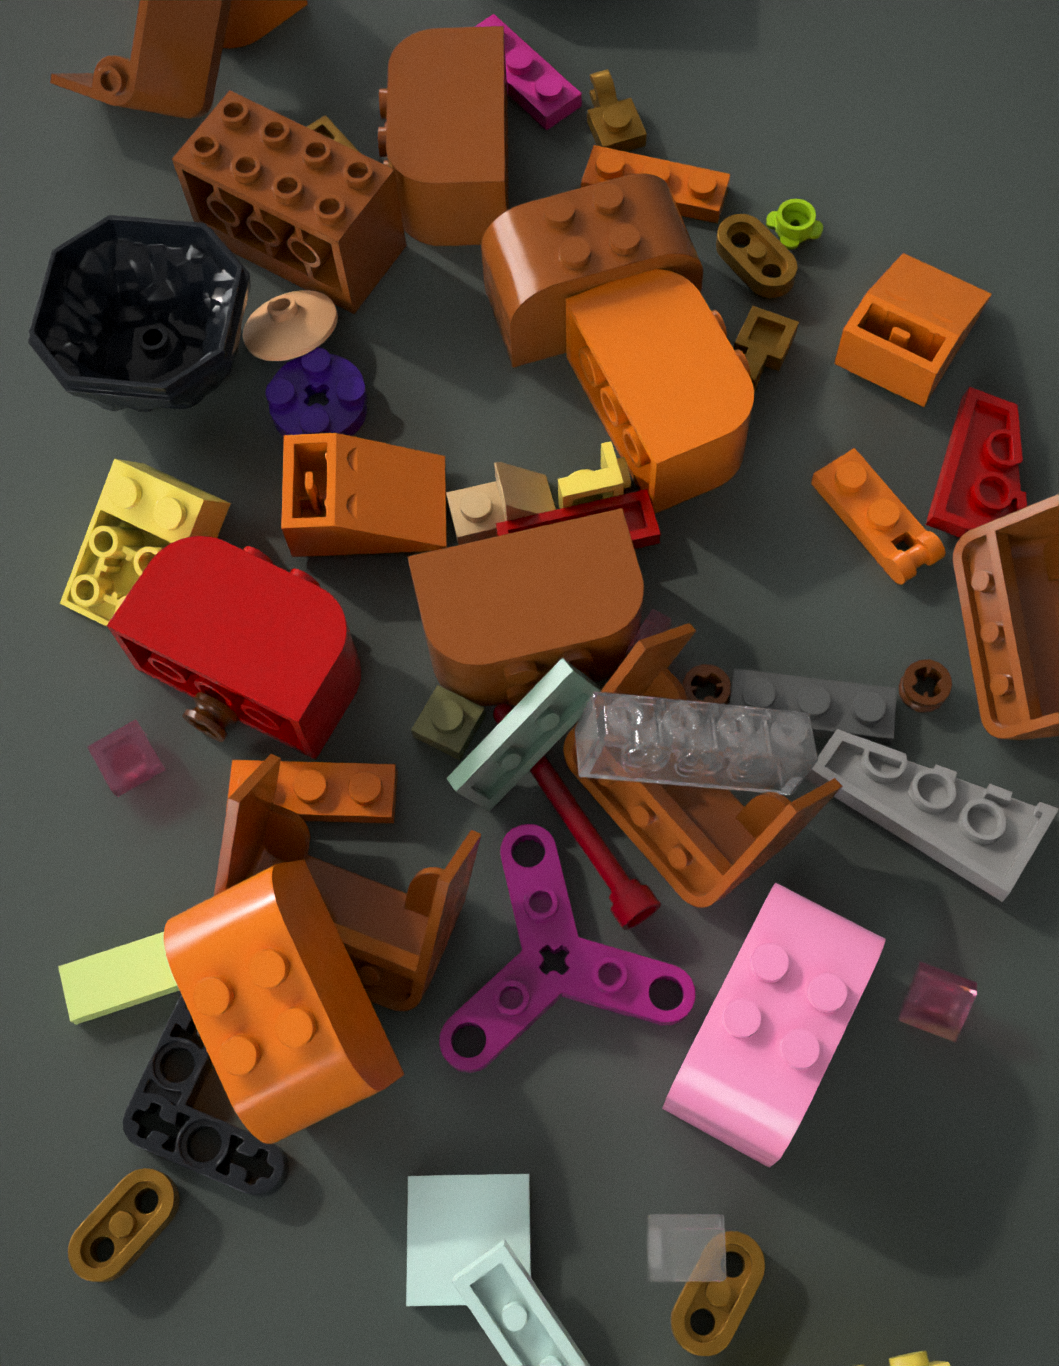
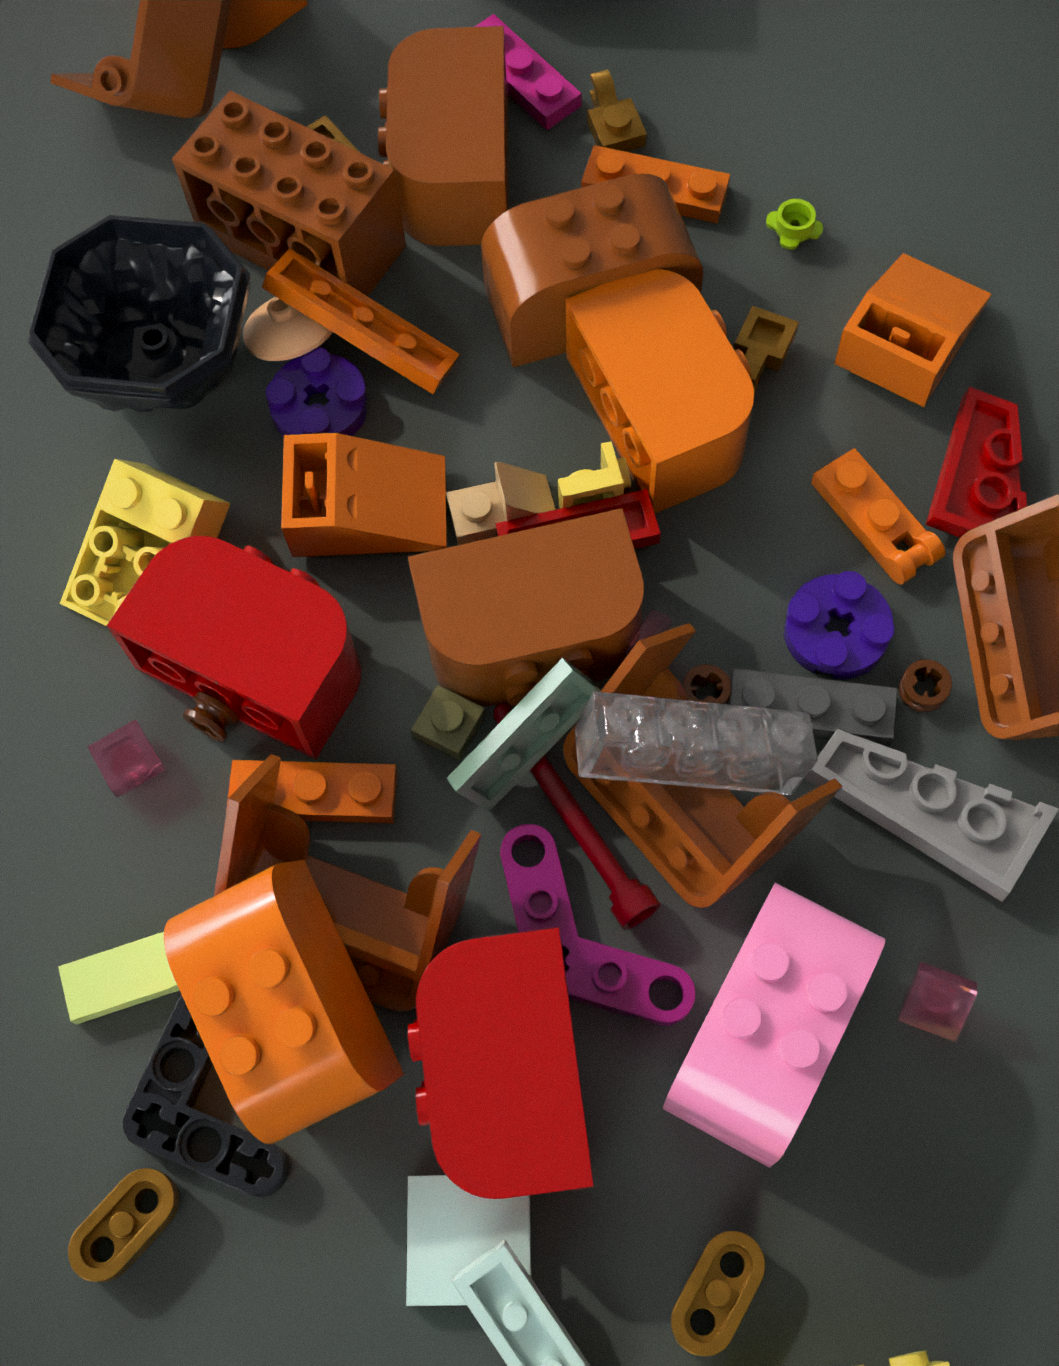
clear panel [646,1214,726,1283] -> none
pearl gold plate [716,214,797,298] -> none
none -> orange plate [262,248,460,394]
none -> red brick [408,927,594,1199]
none -> dark purple plate [784,571,894,680]

